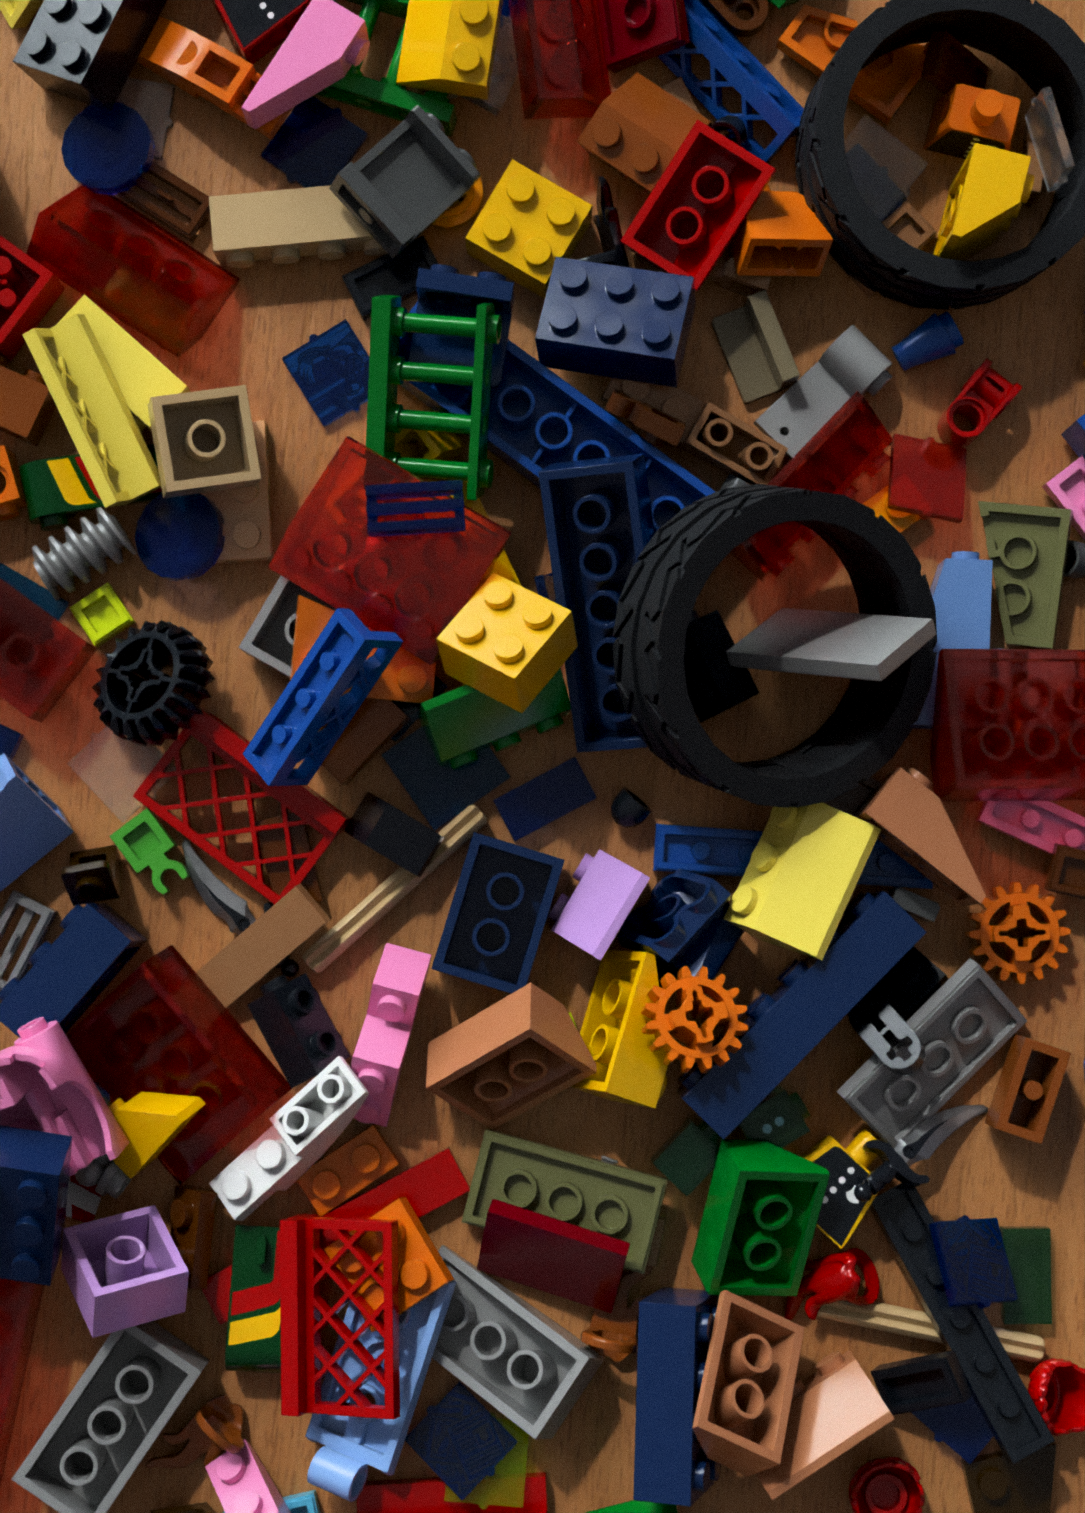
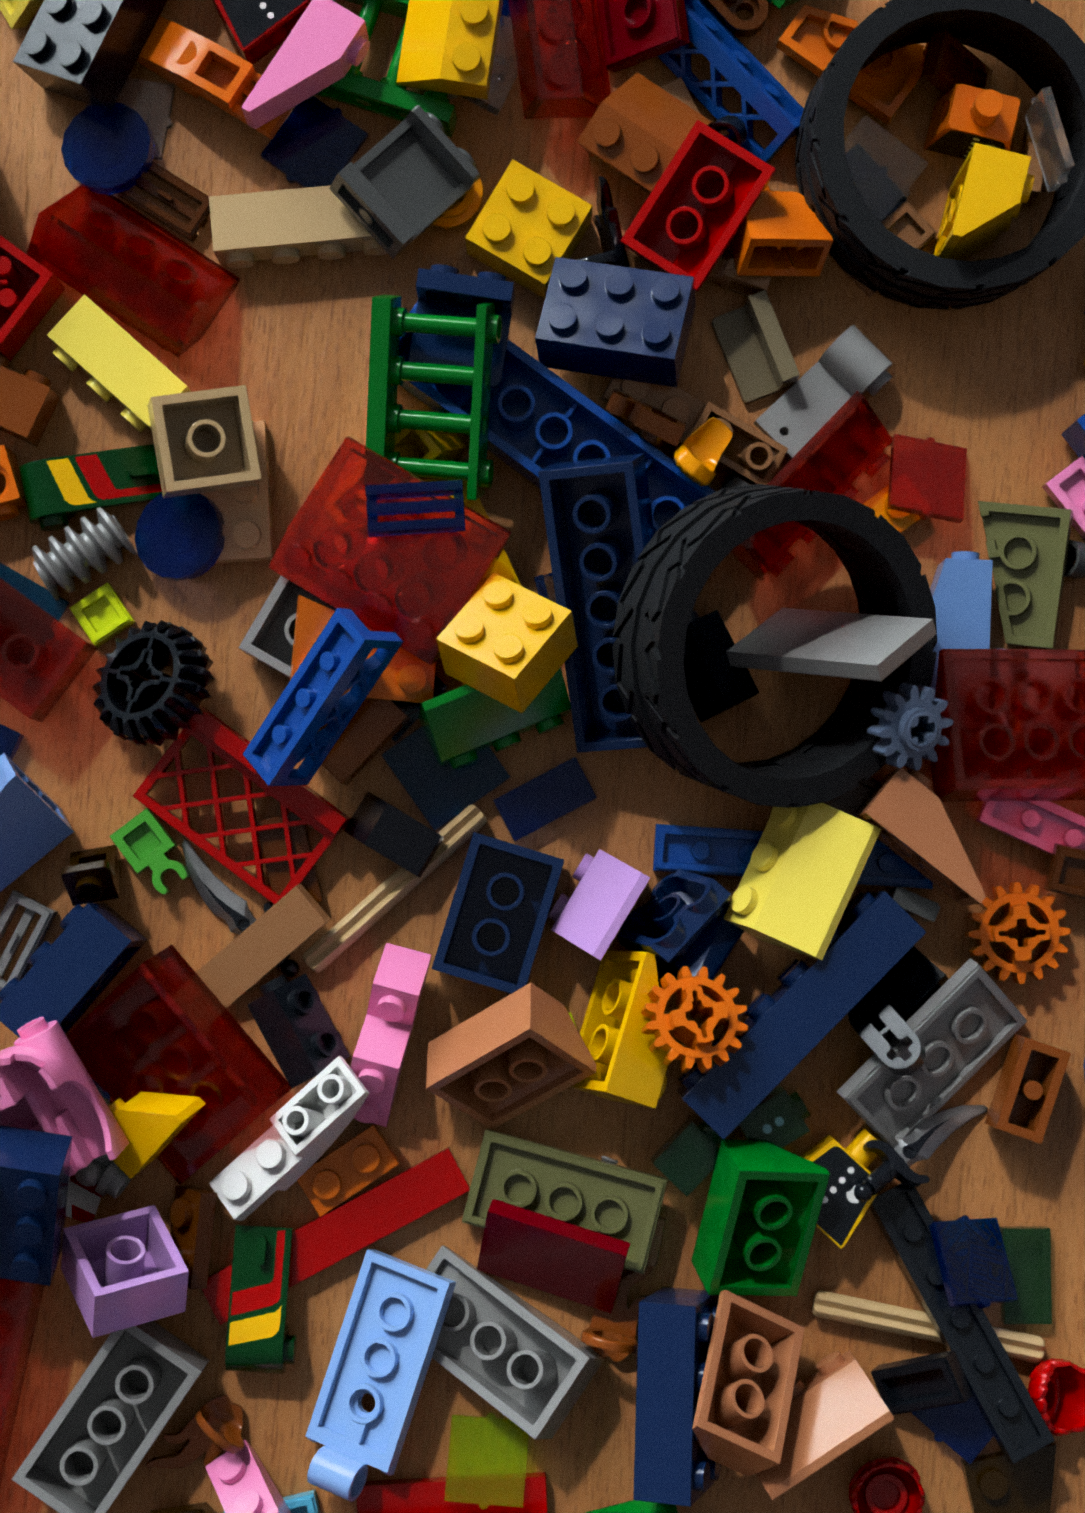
light yellow fence [22,314,161,508] -> none
clear piece [67,726,176,823] -> none
red fence [280,1214,400,1420] -> none
clear blue piece [282,319,369,427] -> none
orange plate [324,1197,454,1332] -> none
black tile [342,235,438,320] -> none
clear blue piece [405,1382,518,1501] -> none
black hinge [611,787,652,828] -> none
red piece [784,1248,879,1321] -> none
blue cone [891,311,964,371] -> none
red piece [937,357,1023,448] -> none
none -> light orange hair [674,417,733,486]
none -> sand blue gear [867,683,953,771]

